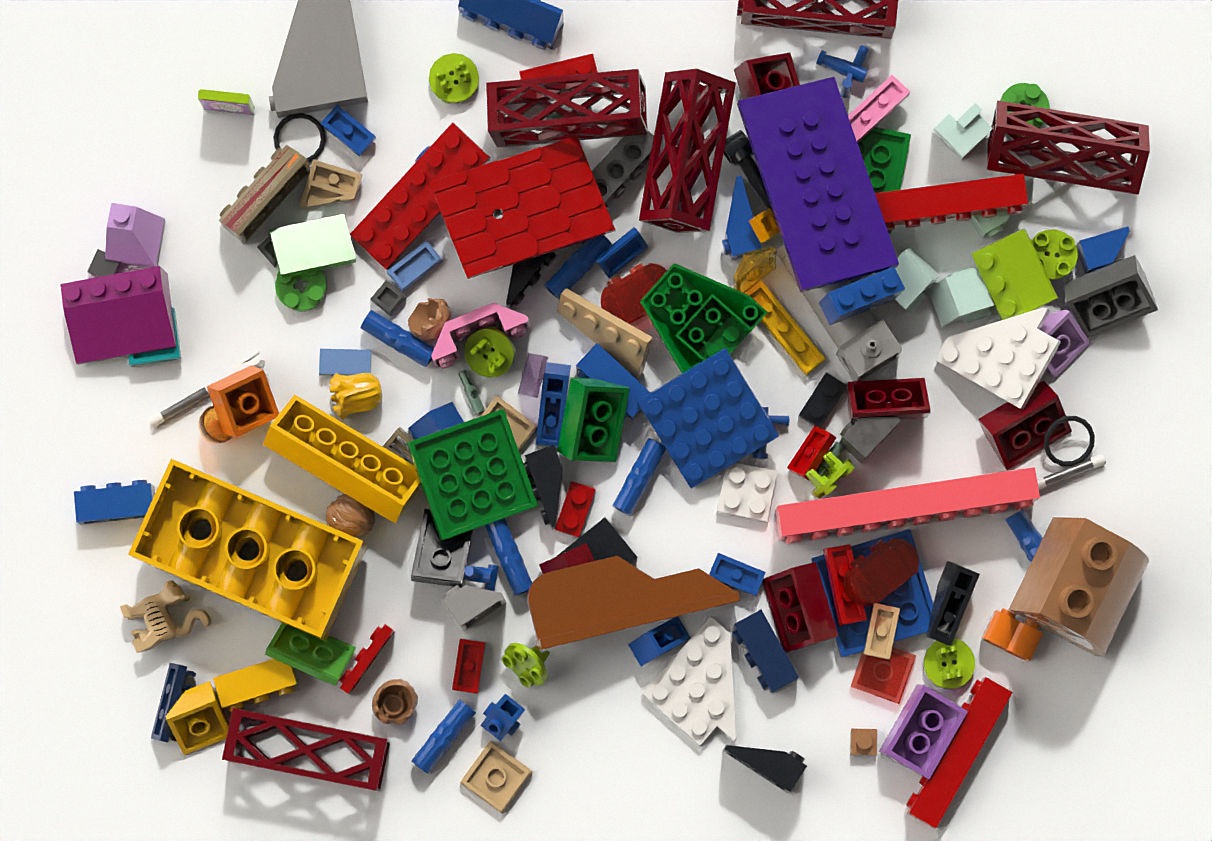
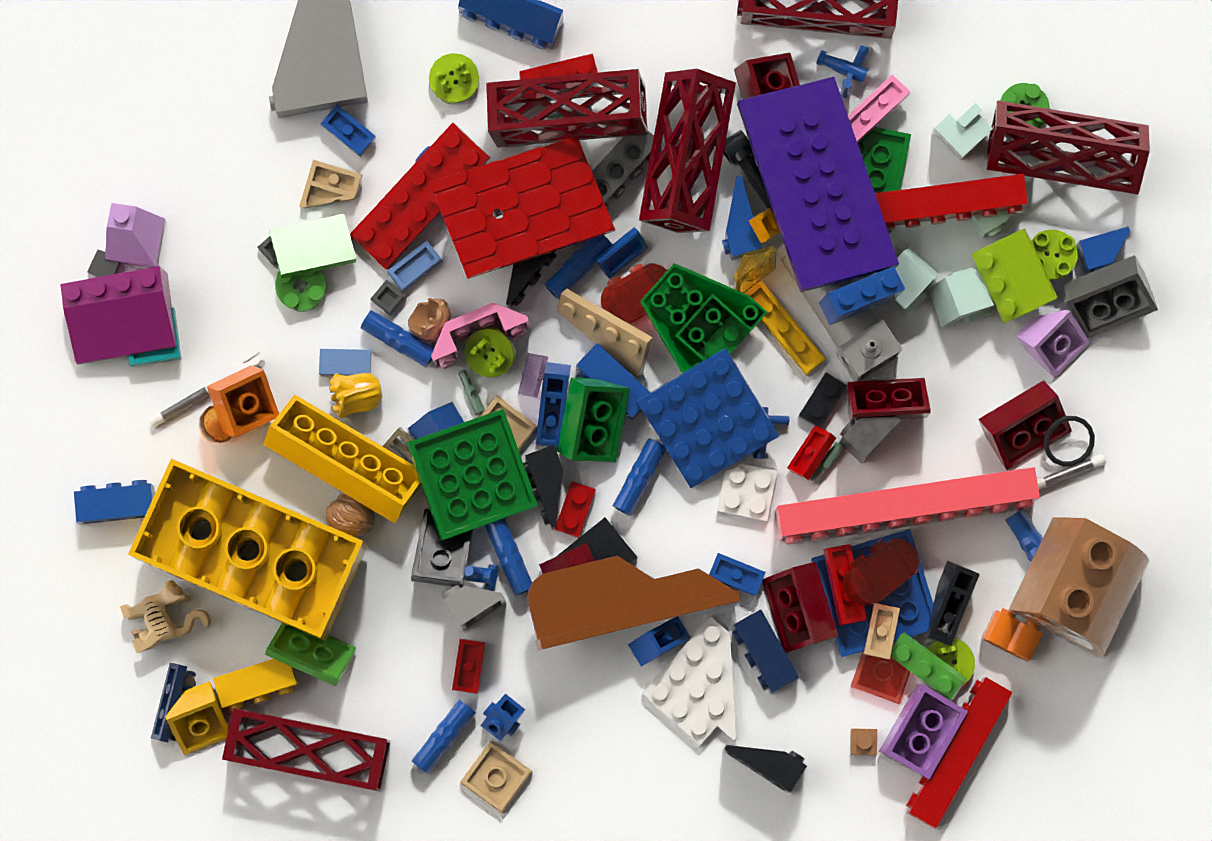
tile [198,89,255,115] -> none
dark tan slope [218,145,311,244] -> none
black piece [273,113,326,162] -> none
red plate [339,624,395,695] -> none
medium nougat hair [372,679,418,725] -> none
lime plate [501,642,550,688] -> none
lime plate [805,452,855,499] -> none
white wing [935,307,1061,409] -> none
none -> bright green plate [890,632,967,701]

